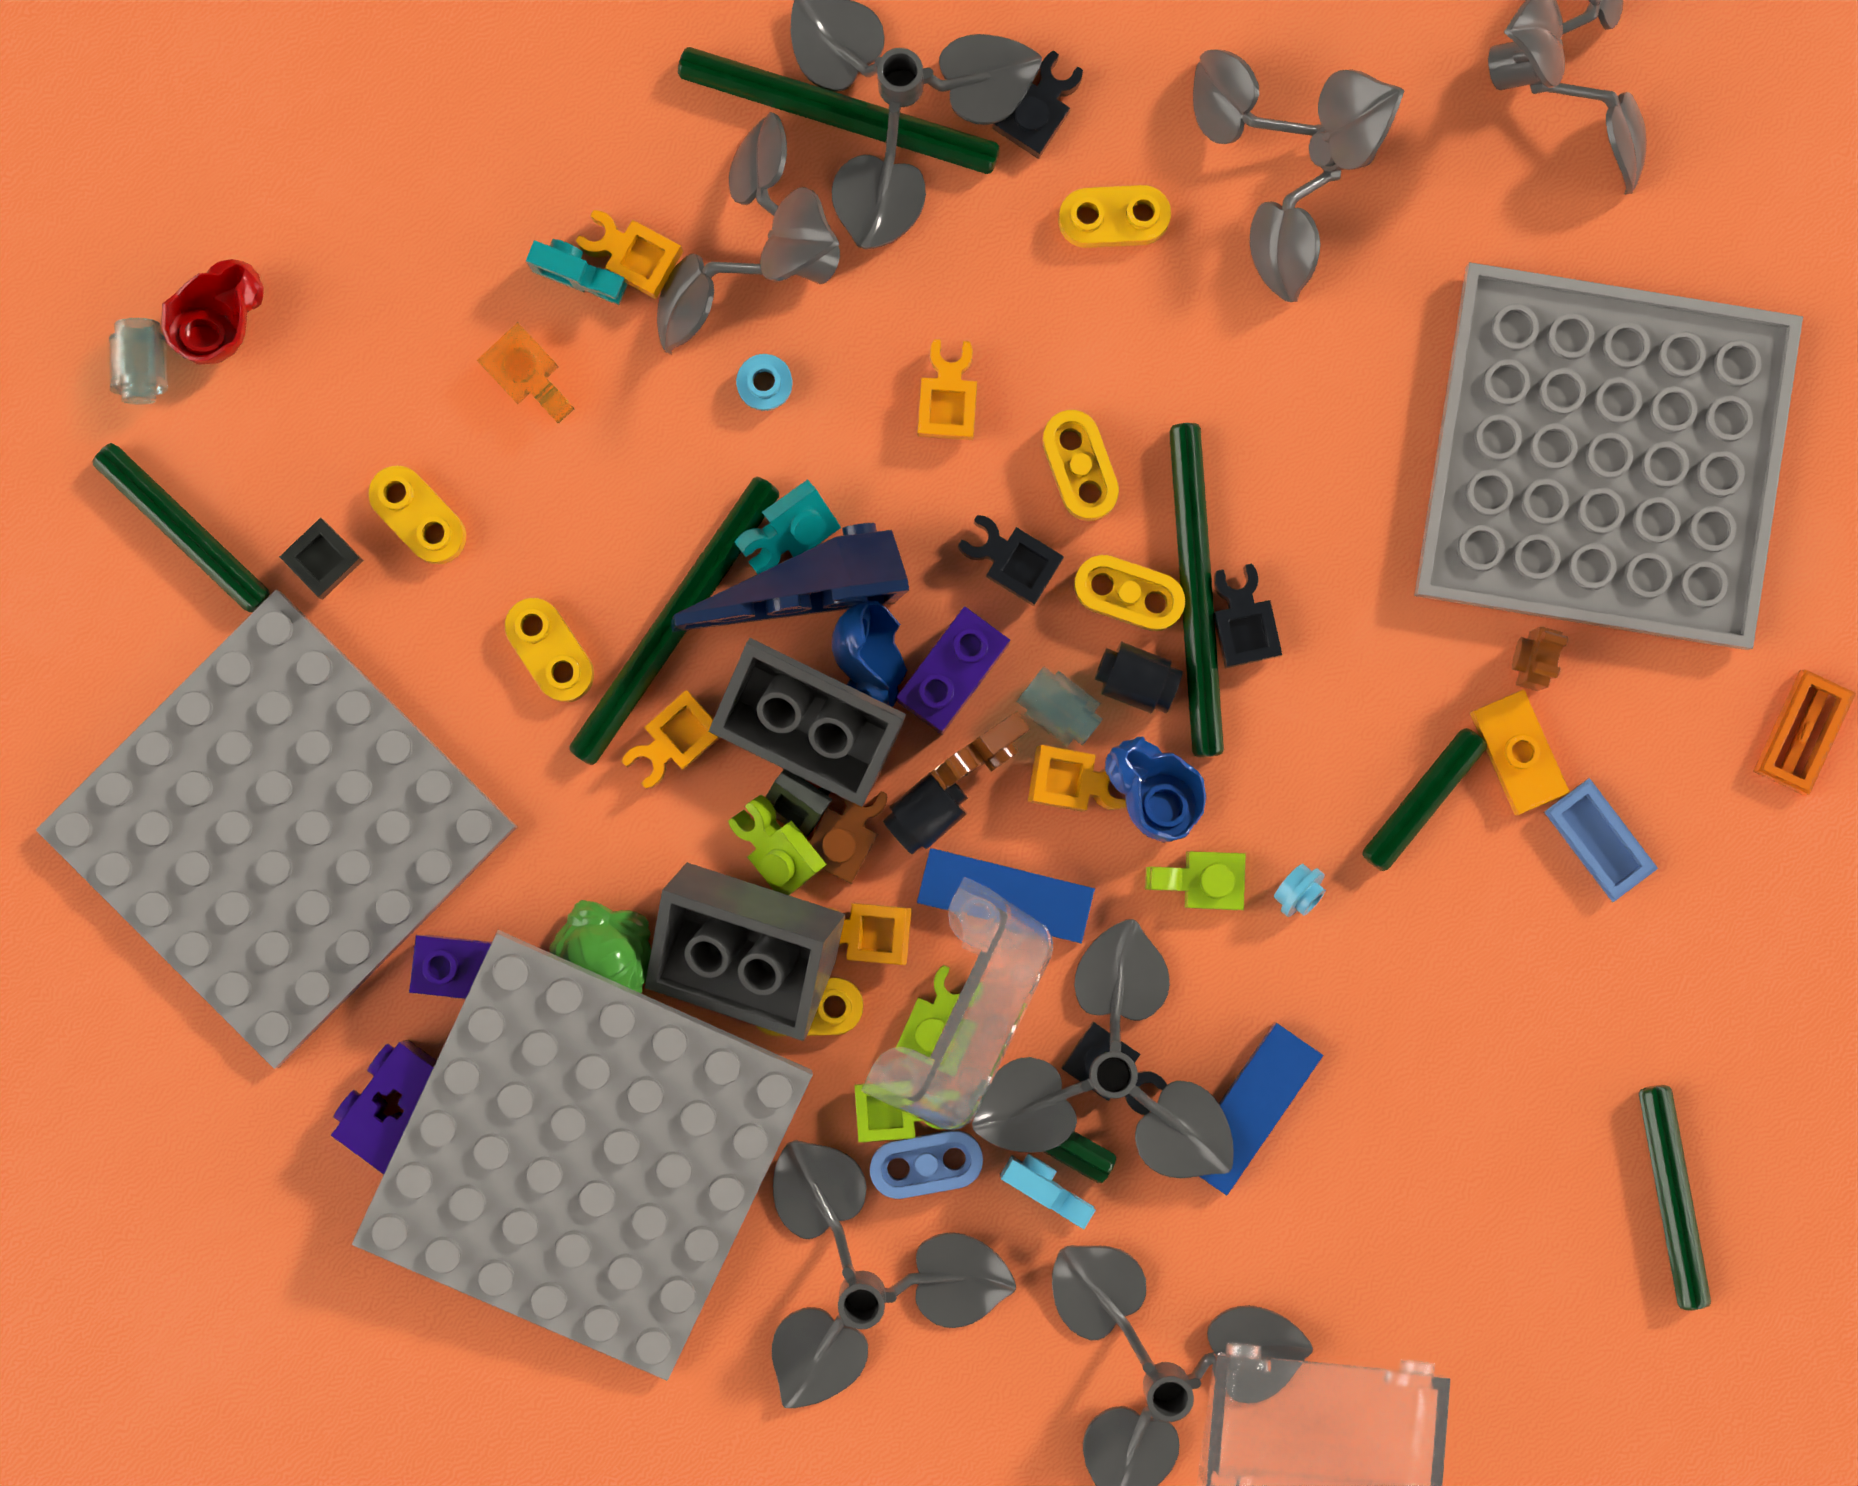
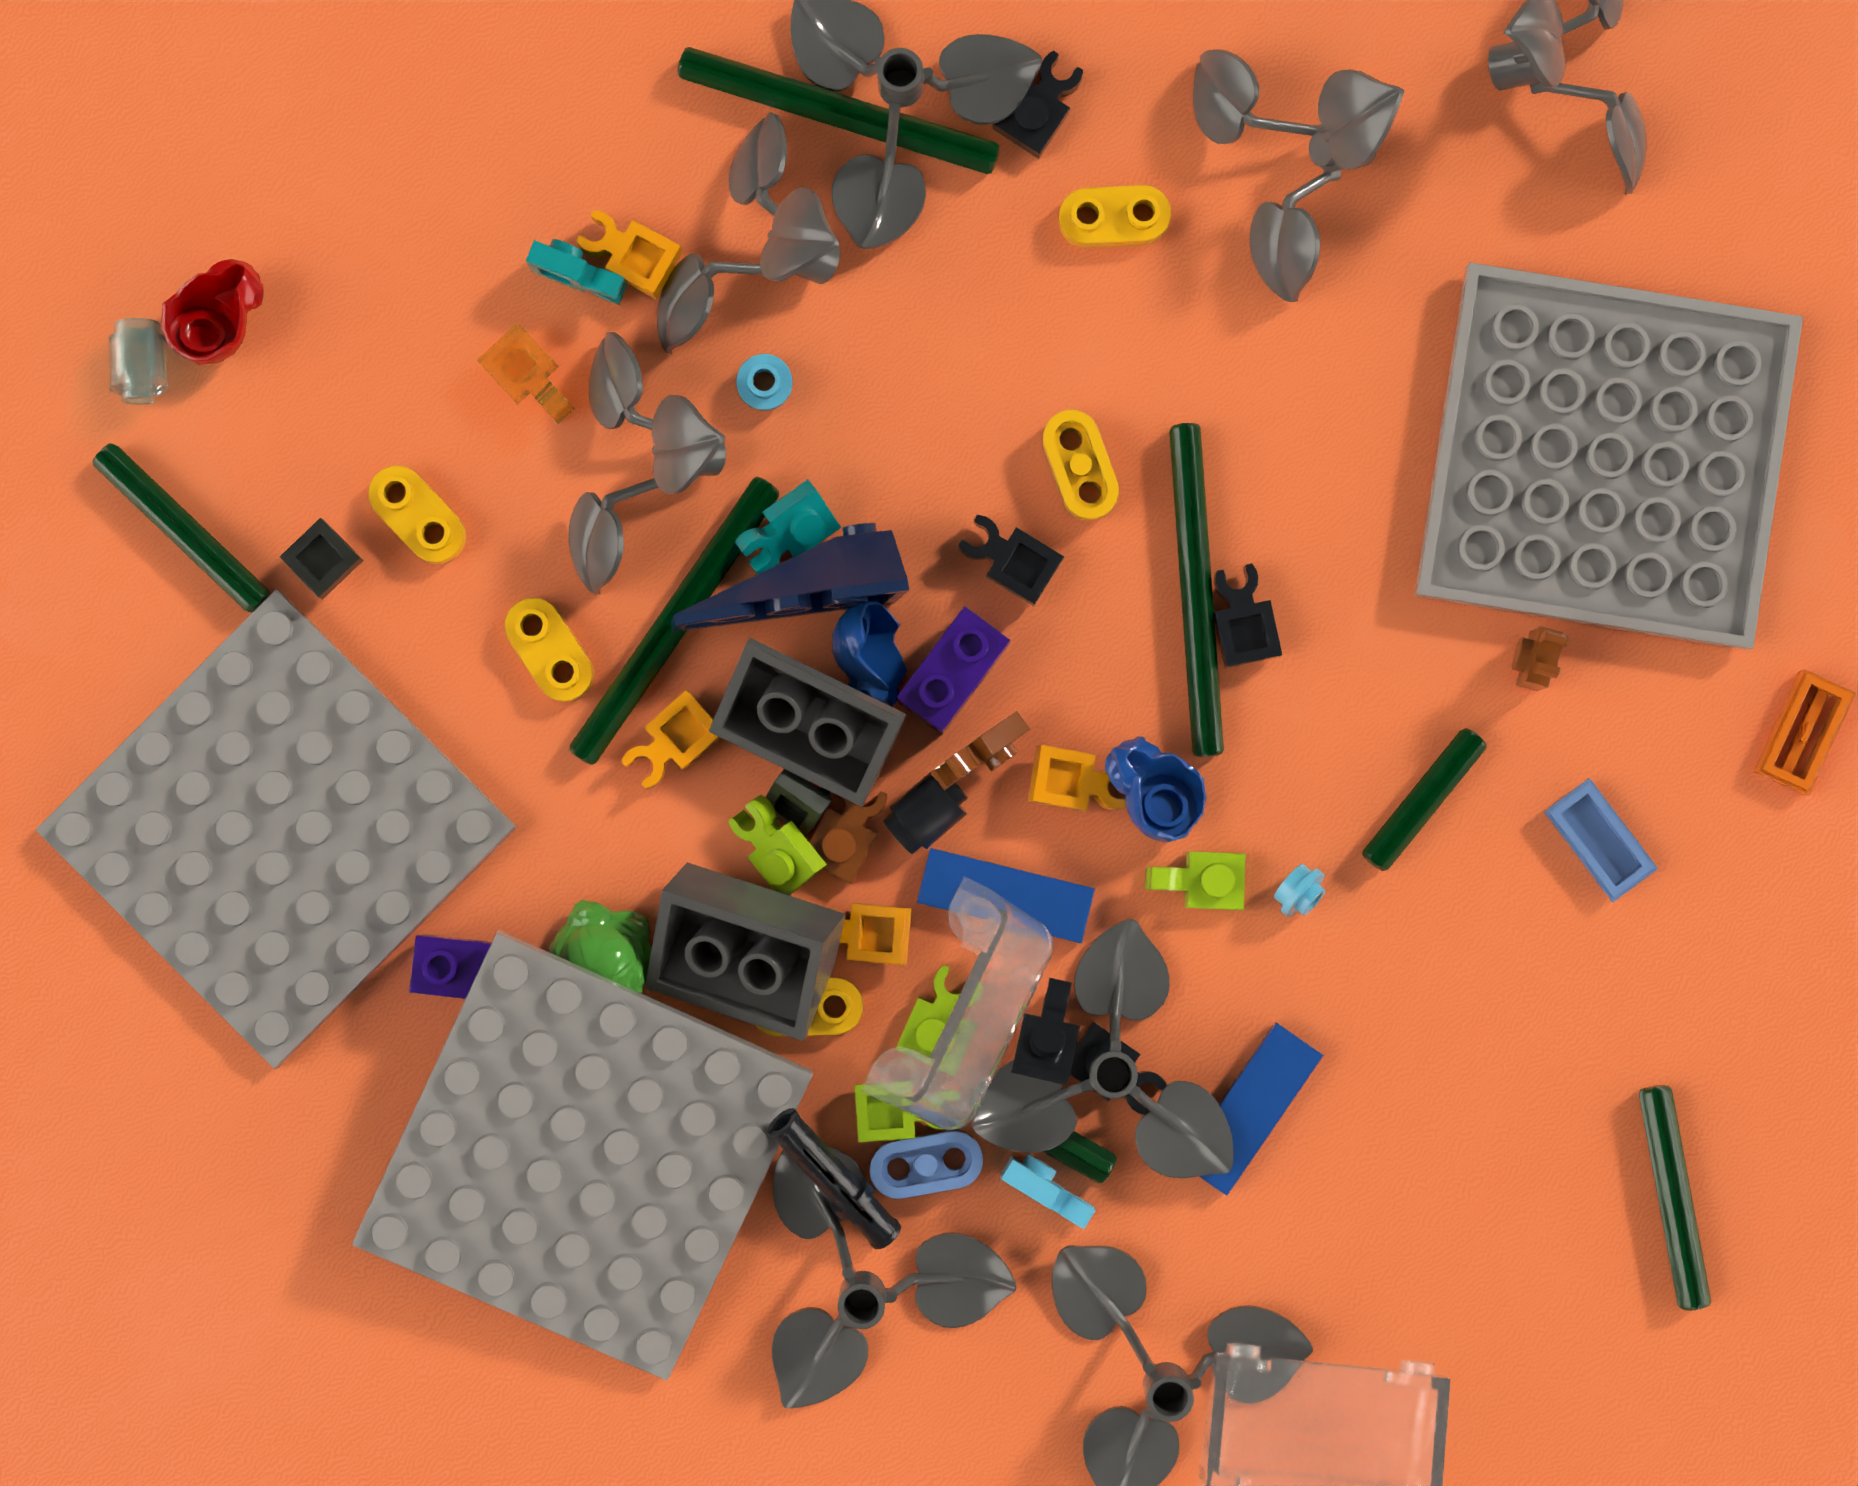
dark purple brick [331,1040,437,1174] -> none
light orange plate [917,339,978,440] -> none
clear light blue brick [1017,666,1103,748] -> none
yellow plate [1074,555,1185,631] -> none
black brick [1095,642,1183,713] -> none
light orange plate [1470,689,1570,815] -> none
none -> dark grey plant [568,332,726,594]
none -> black pin [767,1108,901,1249]
none -> black plate [1011,978,1080,1085]

